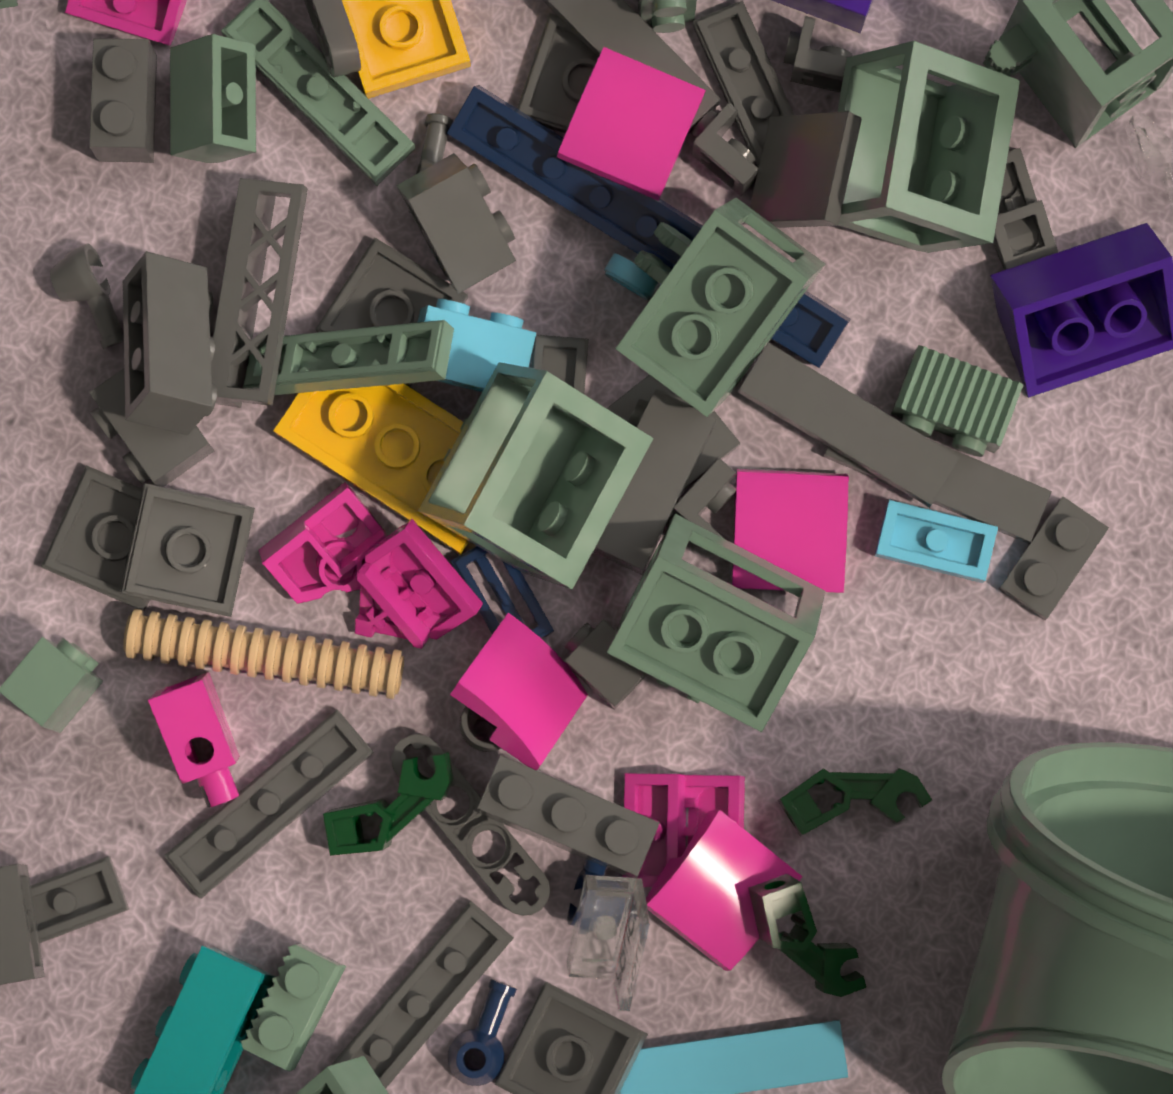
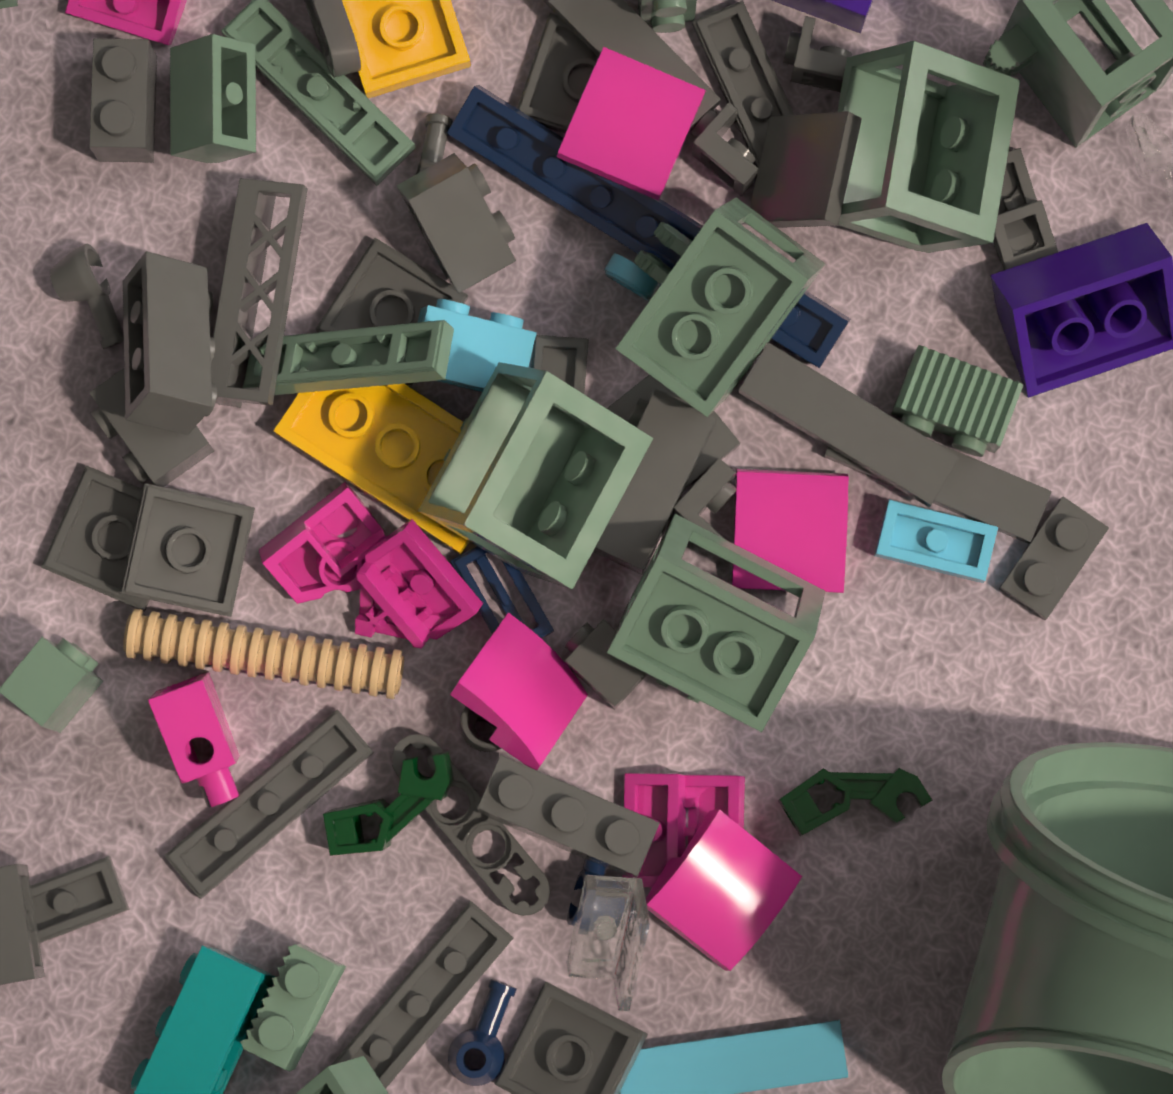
dark green piece [748,874,867,997] -> none

